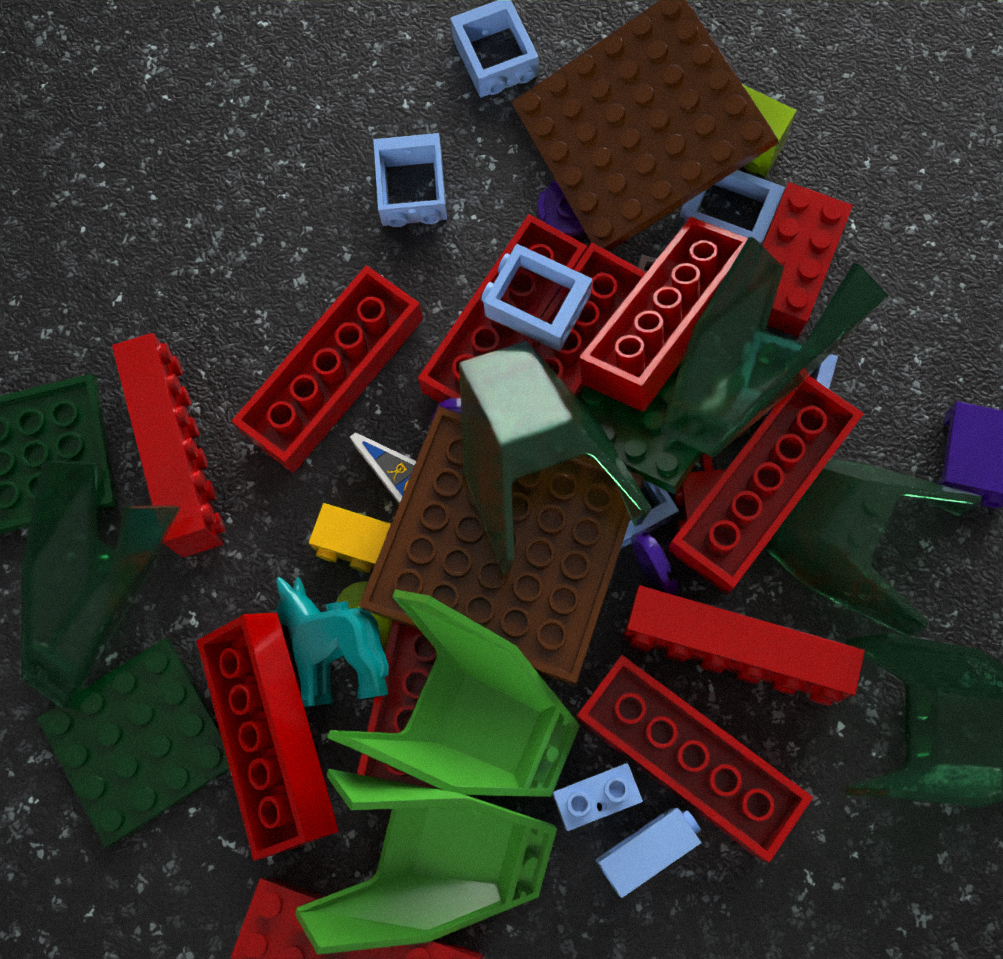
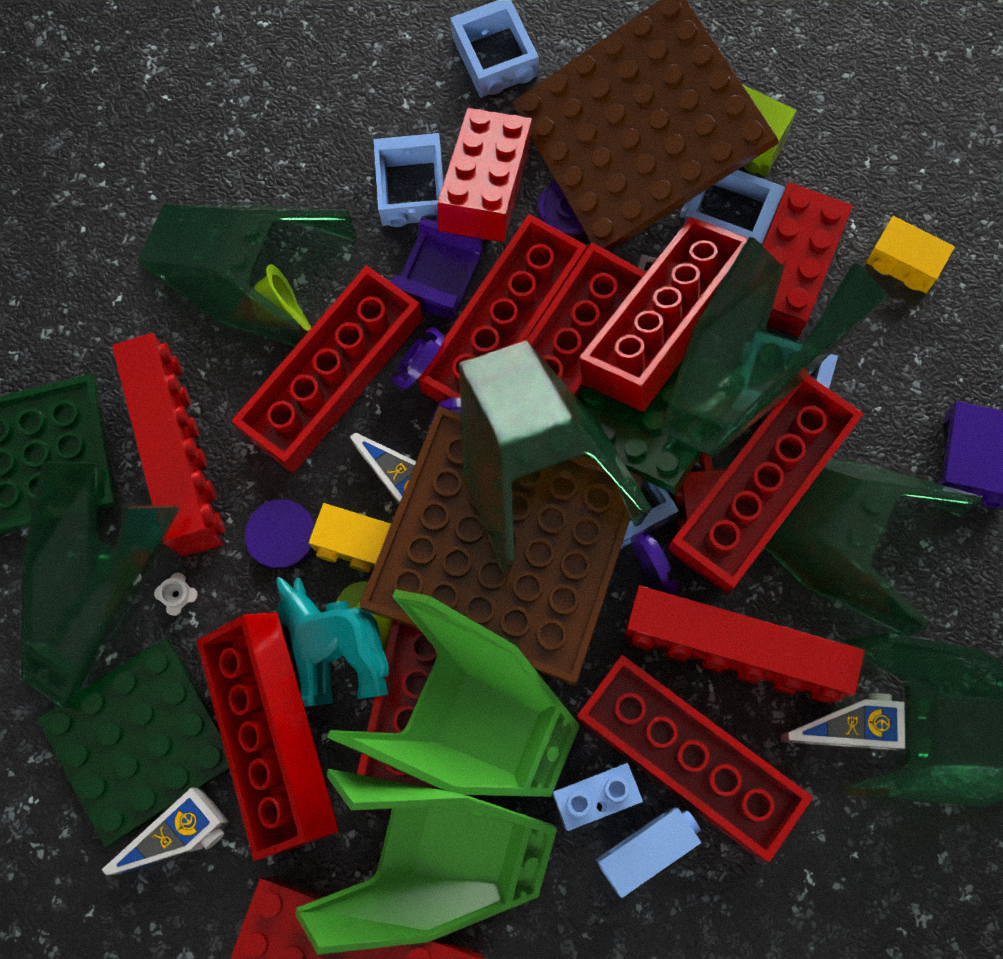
light blue window [481,244,593,352] -> none
none -> slope [102,787,230,876]
none -> clear green windscreen [137,204,357,347]
none -> white plate [154,573,198,616]
none -> dark purple tile [245,500,315,570]
none -> lime piece [251,264,311,332]
none -> dark purple panel [391,218,484,322]
none -> dark purple tile [392,327,444,390]
none -> brick [437,108,532,242]
none -> slope [781,693,905,750]
none -> yellow brick [866,216,955,293]

